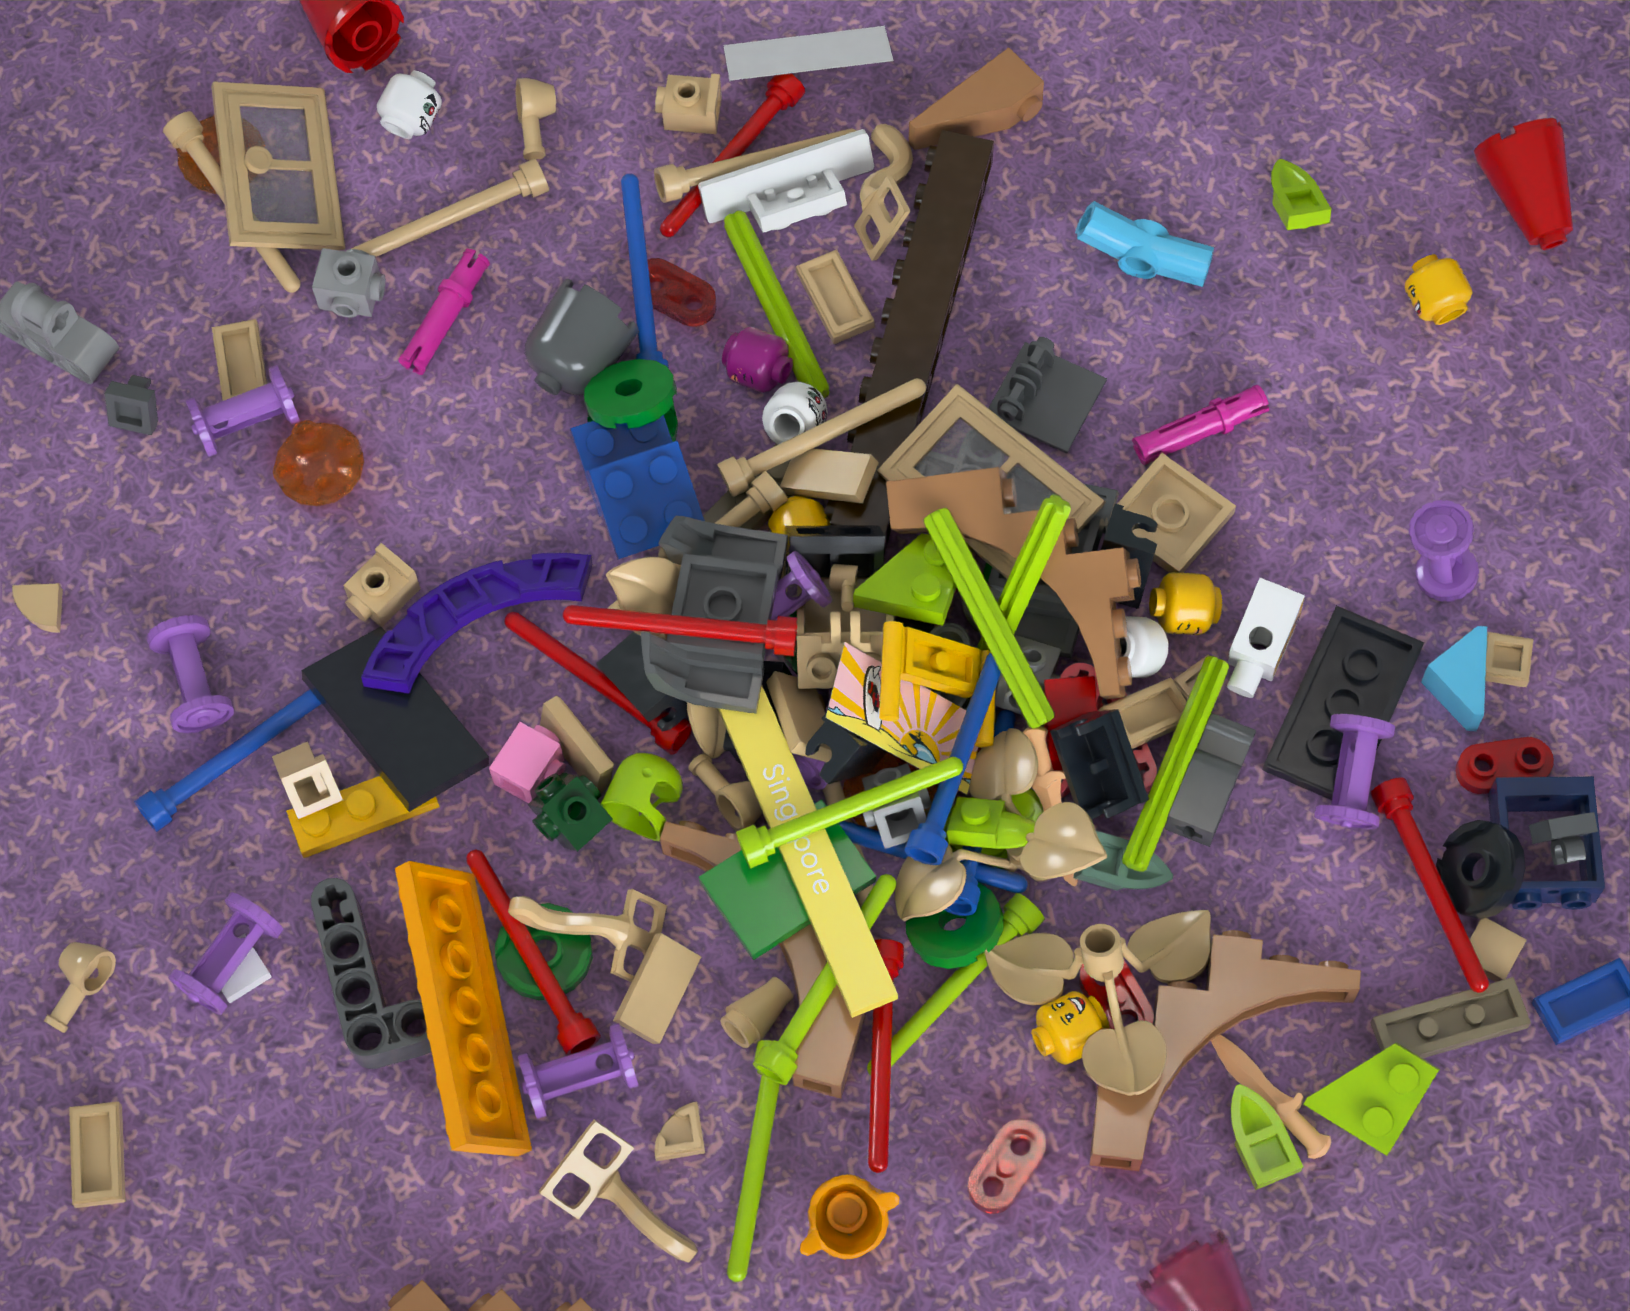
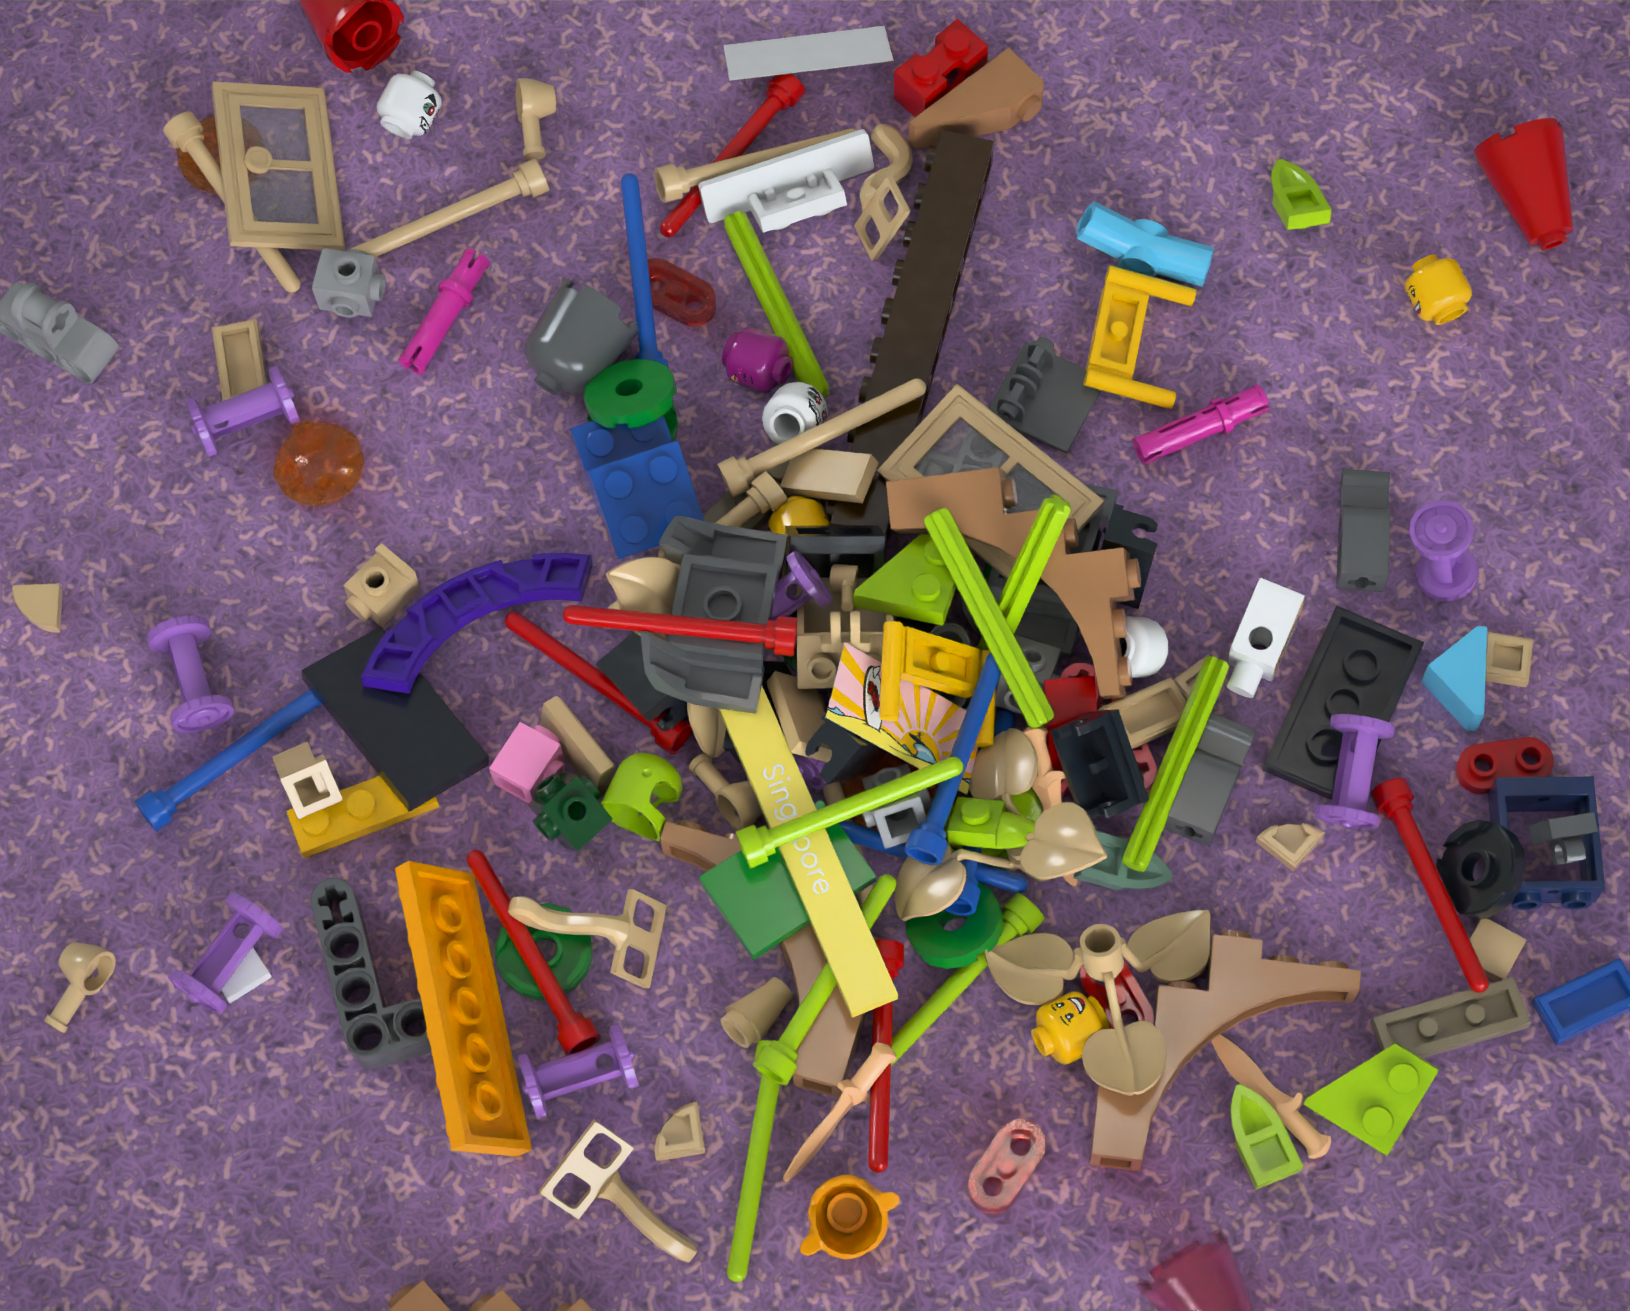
tan tile [69,1101,126,1208] -> none
dark grey tile [104,375,158,435] -> none
tan tile [613,933,701,1044] -> none
tan brick [655,74,722,134] -> none
tan tile [796,249,875,344] -> none
tan plate [1117,453,1236,573] -> none
yellow head [1149,572,1222,635] -> none
none -> light nougat sword [783,1043,896,1182]
none -> red brick [894,19,988,117]
none -> yellow plate [1083,265,1197,409]
none -> tan tile [1255,823,1325,872]
none -> dark grey piece [1336,469,1390,592]

